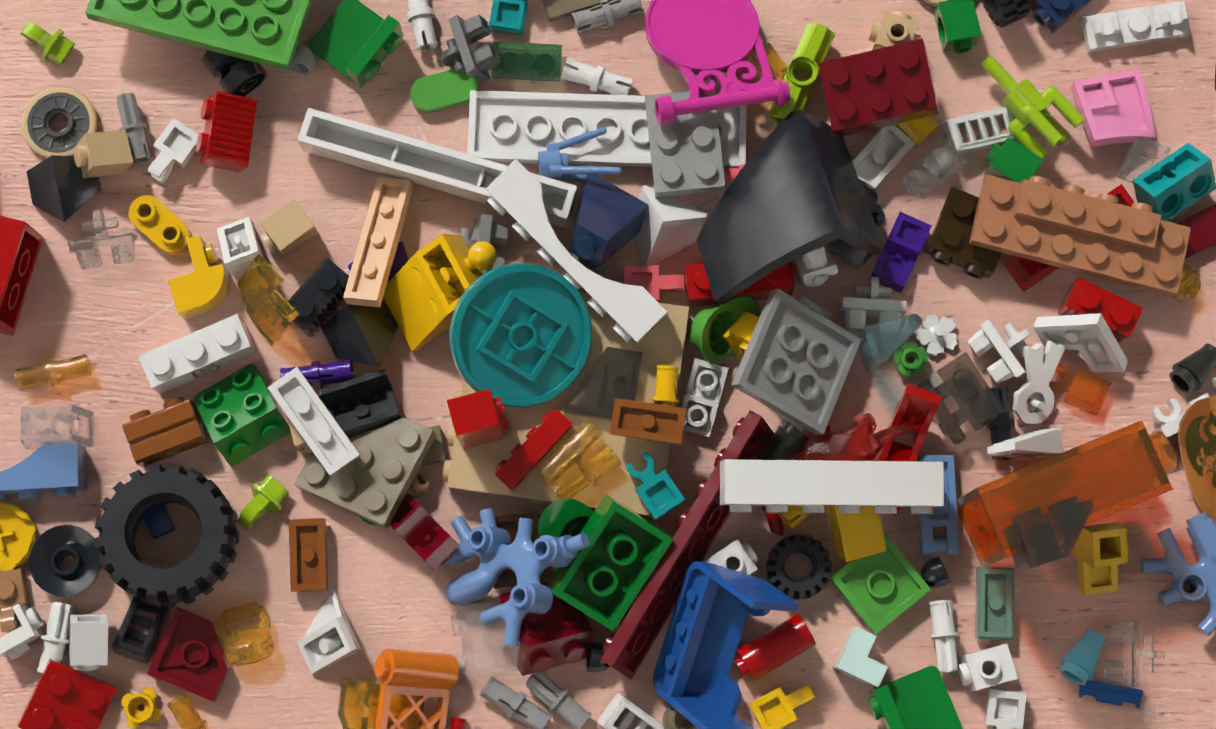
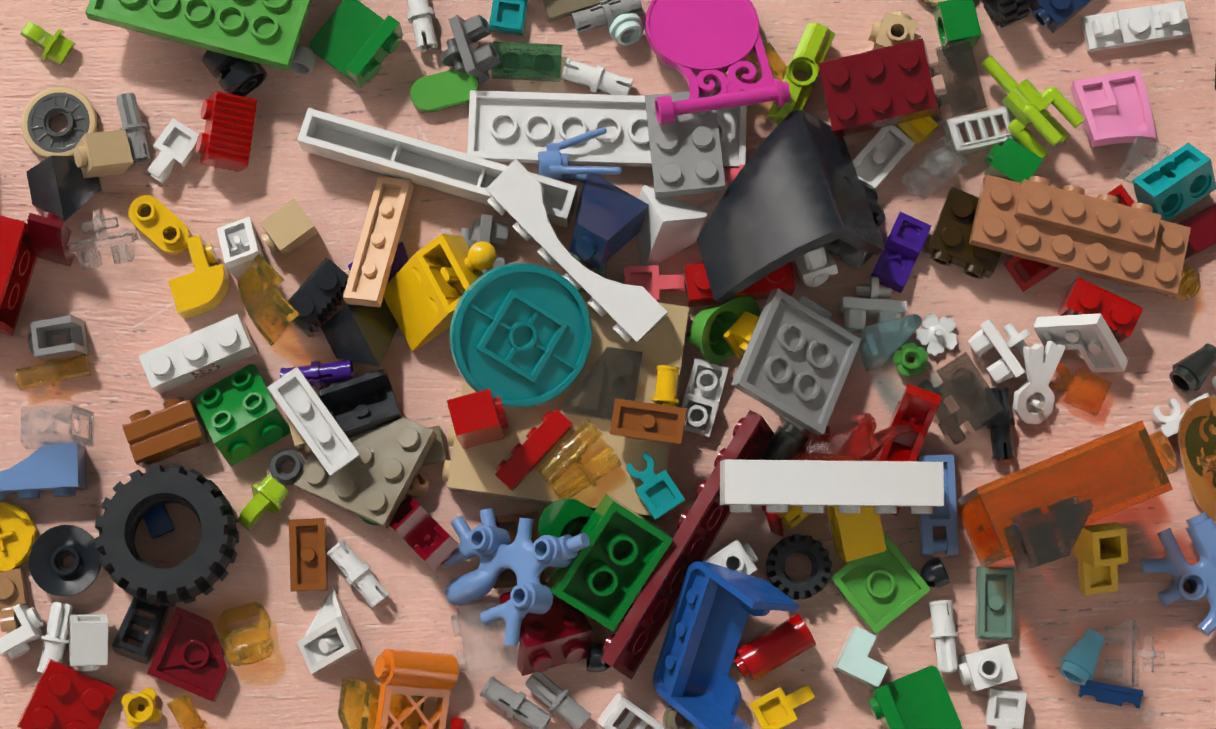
white slope [987,428,1063,460] -> none
none -> dark red slope [27,212,75,267]
none -> light grey window [28,315,89,361]
none -> dark grey plate [270,449,305,485]
none -> white pin [326,539,389,609]
none -> light aqua plate [609,13,643,46]
none -> clear smoke plate [930,39,987,122]

